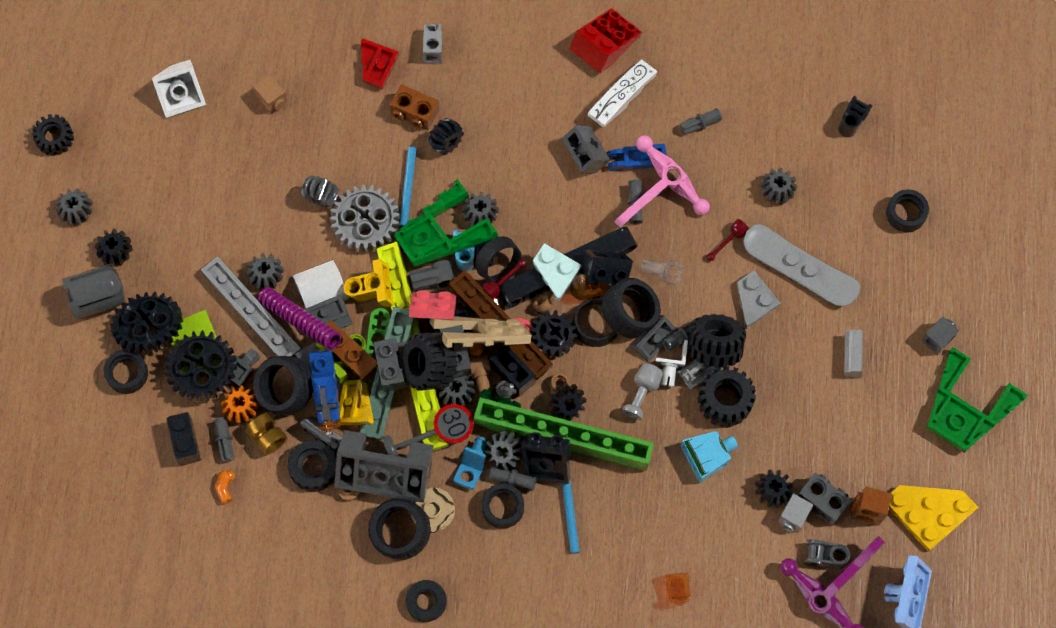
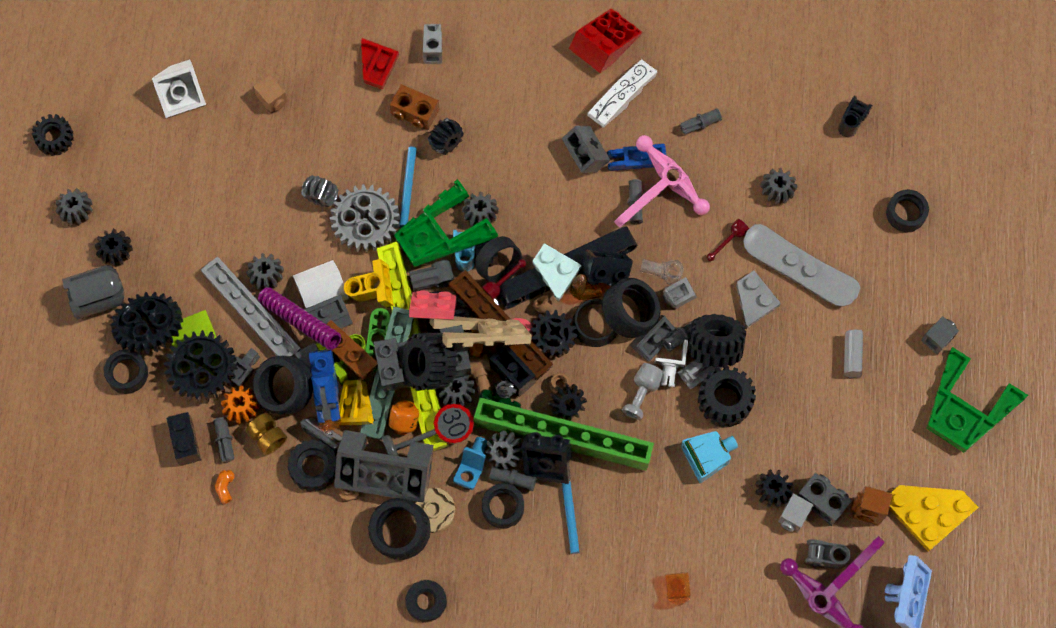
none -> orange head [389,400,419,435]
none -> light grey plate [663,277,697,309]

